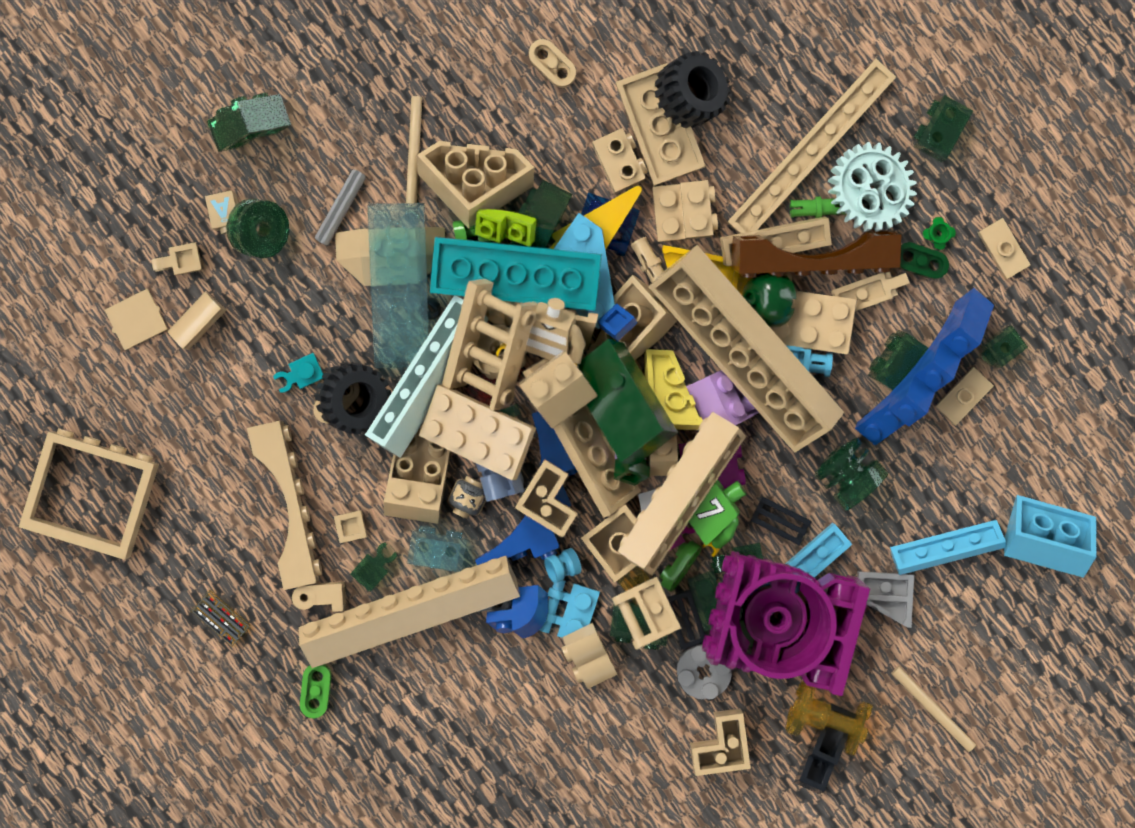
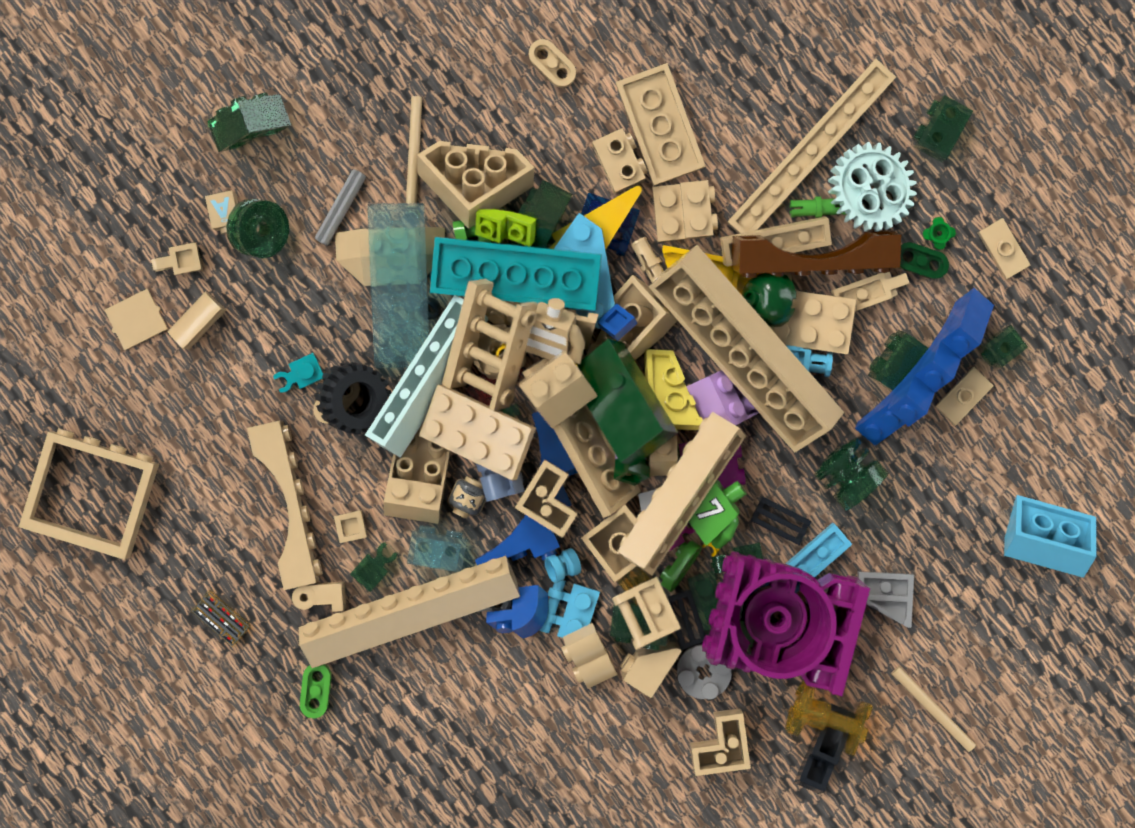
black tyre [655,51,731,128] -> none
medium azure plate [890,520,1006,575] -> none
none -> tan slope [620,642,681,698]

